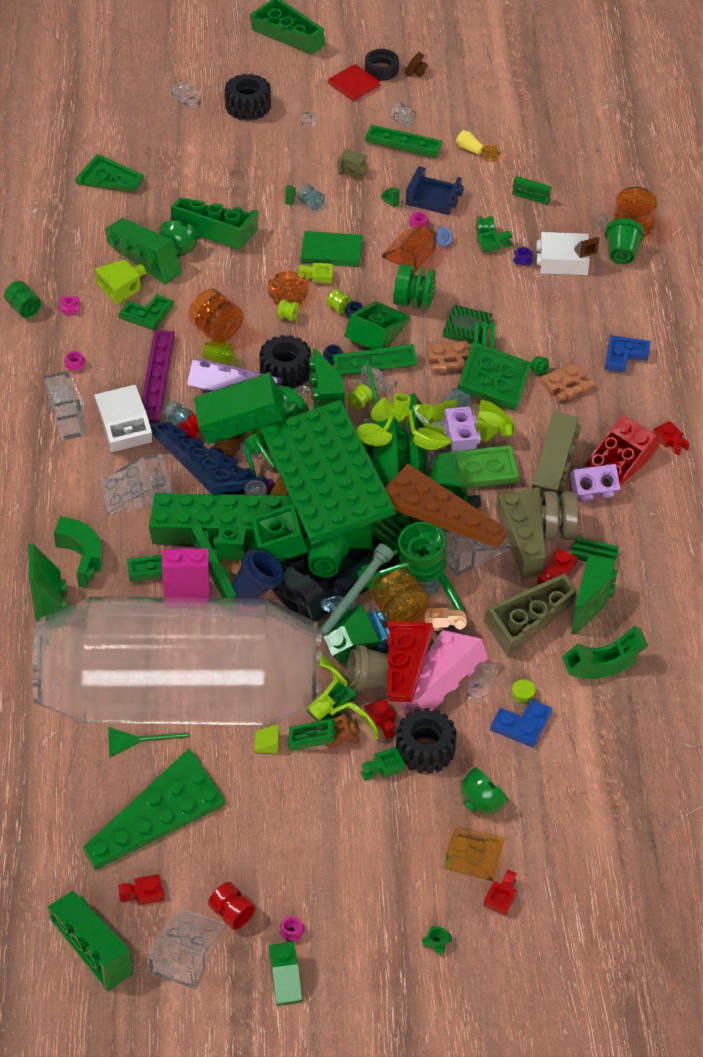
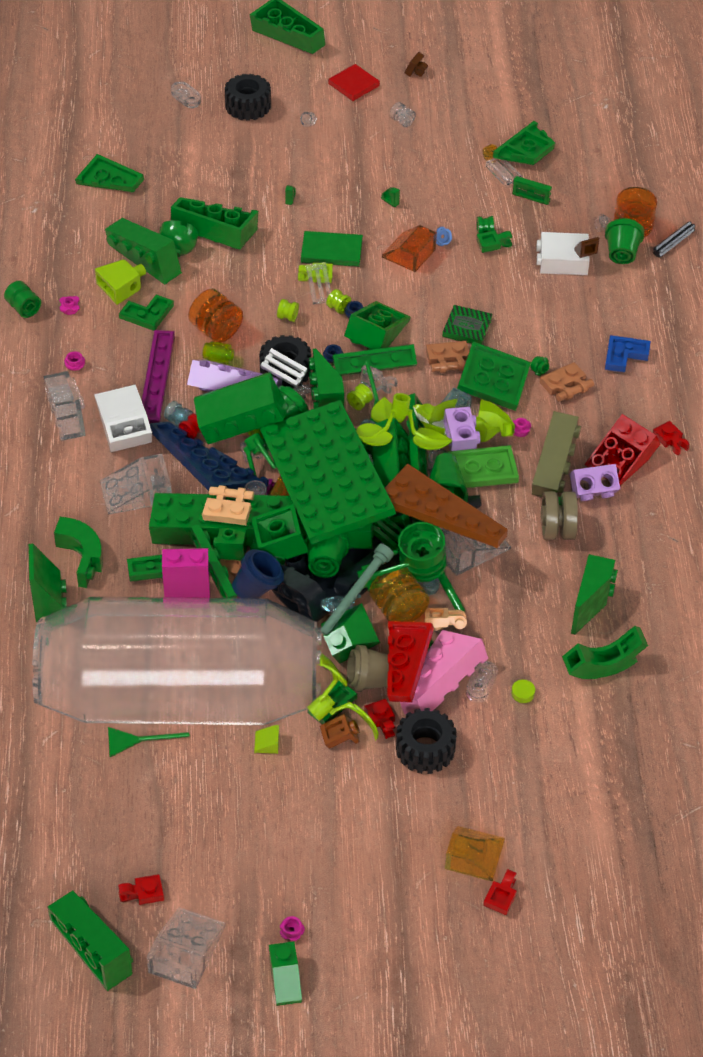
green wing [83,748,225,870] -> none
red wheel [208,882,256,930] -> none
reddish brown cone [214,435,245,458] -> none
clear orange plate [268,271,308,306] -> none
green tile [288,718,336,751] -> none
clear light blue wheel [298,184,325,210] -> none
olive brick [338,149,368,179] -> none
green plate [360,747,406,781] -> none
black tyre [365,48,399,81] -> none
green plate [365,125,442,158] -> none
dark azure hinge [367,605,389,652] -> none
green wheel [393,263,436,310] -> none
dark blue panel [406,166,464,215] -> none
dark pink plate [409,212,429,230] -> none
green plate [422,926,452,954] -> none
light yellow cone [456,130,484,155] -> none
green cylinder [461,767,509,815] -> none
green tile [474,322,495,349] -> none
olive wedge [484,573,577,657] -> none
blue plate [490,699,553,748] -> none
olive wedge [496,487,545,578] -> none
dark purple plate [513,247,533,265] -> none
red plate [537,548,578,584] -> none
green tile [571,537,619,562] -> none
none -> light nougat plate [202,485,254,525]
none -> white tile [261,348,307,388]
none -> clear tile [306,262,331,305]
none -> clear tile [486,158,523,188]
none -> green wing [493,121,555,165]
none -> dark pink plate [513,418,531,437]
none -> axle [653,221,696,258]

